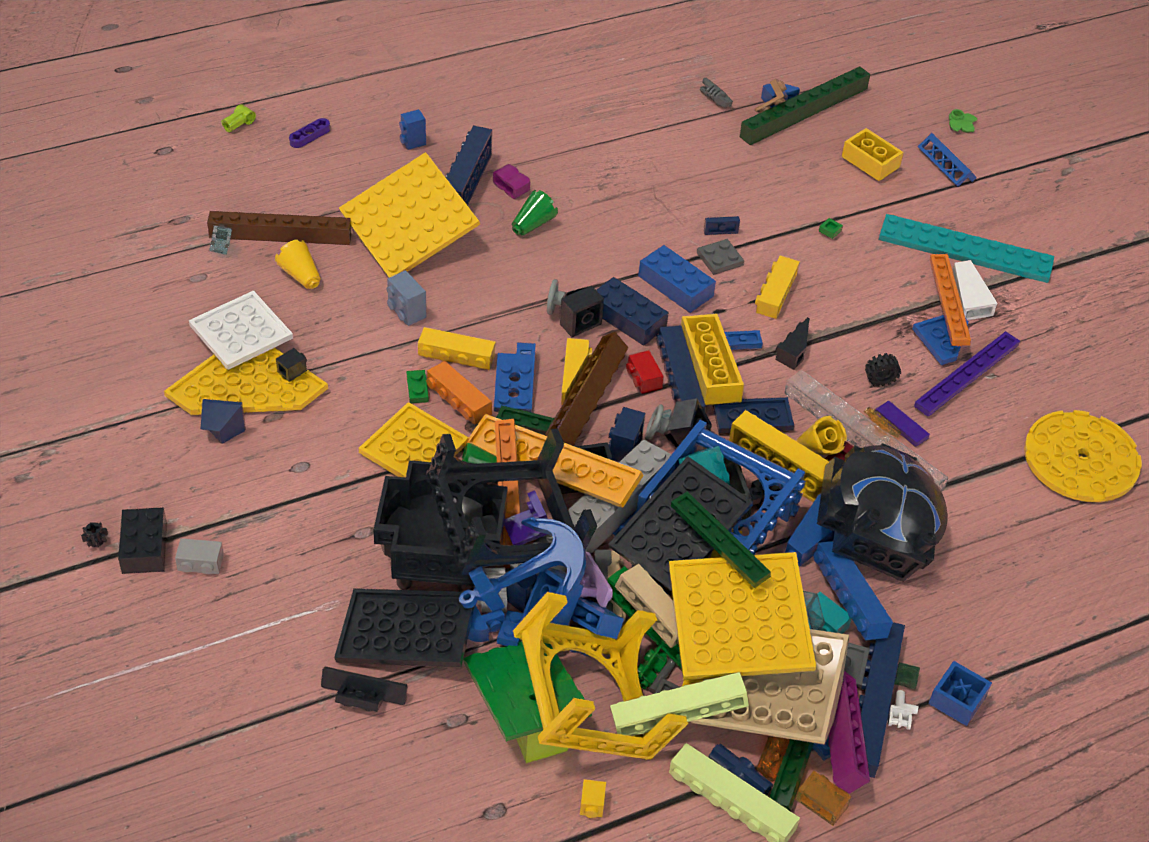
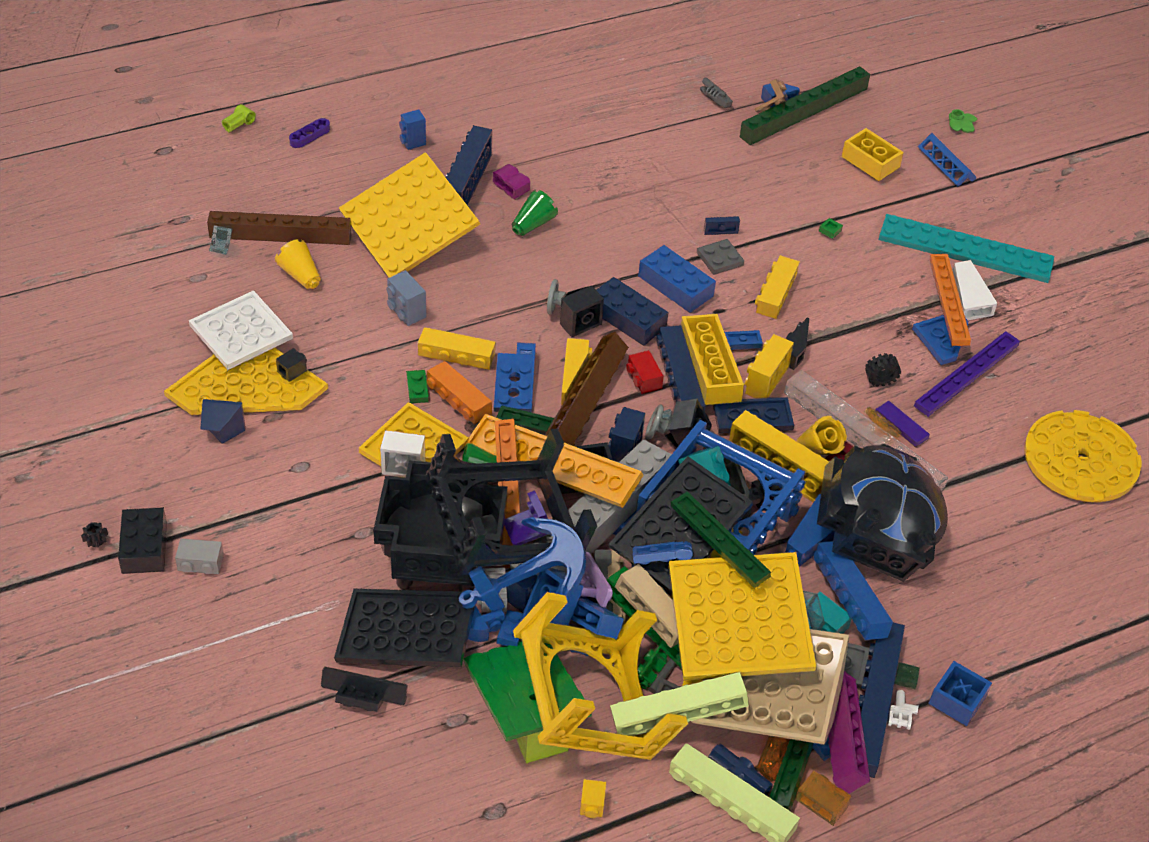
none -> white brick [380,431,425,477]
none -> blue hinge [633,541,693,564]
none -> yellow brick [744,334,794,398]

